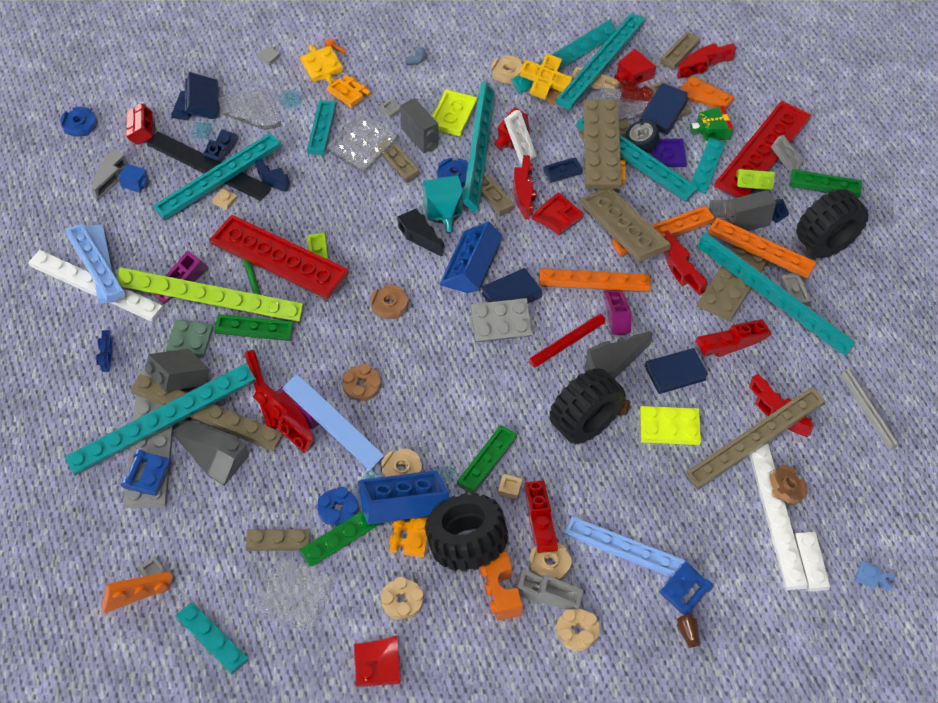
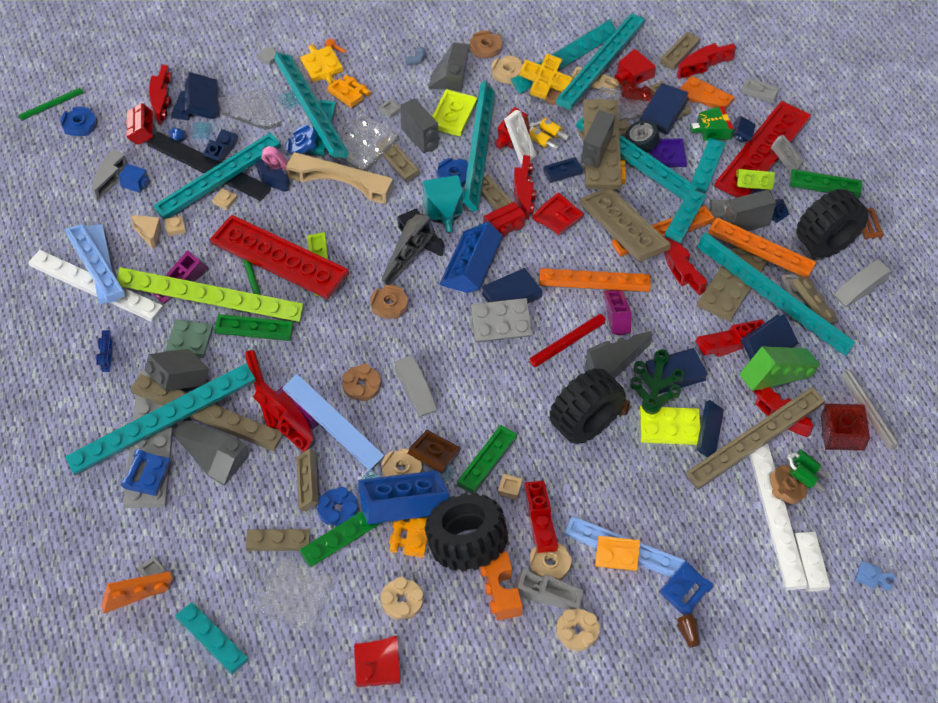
none -> green bar [18,88,83,121]
none -> tan slope [131,215,161,249]
none -> red slope [149,65,172,125]
none -> tan plate [164,216,186,236]
none -> blue plate [168,127,186,141]
none -> bright pink plate [261,146,288,171]
none -> teal plate [274,52,349,158]
none -> blue plate [285,125,317,155]
none -> tan arch [286,152,393,204]
none -> dark tan plate [296,449,319,511]
none -> dark grey wedge [382,214,435,285]
none -> light grey slope [394,355,437,418]
none -> reddish brown plate [407,429,461,473]
none -> dark grey wedge [429,43,469,92]
none -> medium nougat plate [469,30,502,58]
none -> red brick [483,201,526,237]
none -> yellow piece [529,118,570,151]
none -> dark grey brick [581,110,615,168]
none -> light orange plate [595,536,640,572]
none -> dark green plant [630,349,684,415]
none -> teal plate [664,189,707,243]
none -> dark blue tile [696,400,724,457]
none -> dark blue slope [732,116,756,143]
none -> bright green wedge [739,346,821,391]
none -> dark blue piece [740,314,799,360]
none -> light grey plate [741,77,779,103]
none -> green piece [787,449,828,493]
none -> dark tan plate [792,276,839,325]
none -> clear red brick [821,404,870,451]
none -> light grey slope [833,259,891,308]
none -> dark orange tile [862,208,883,240]

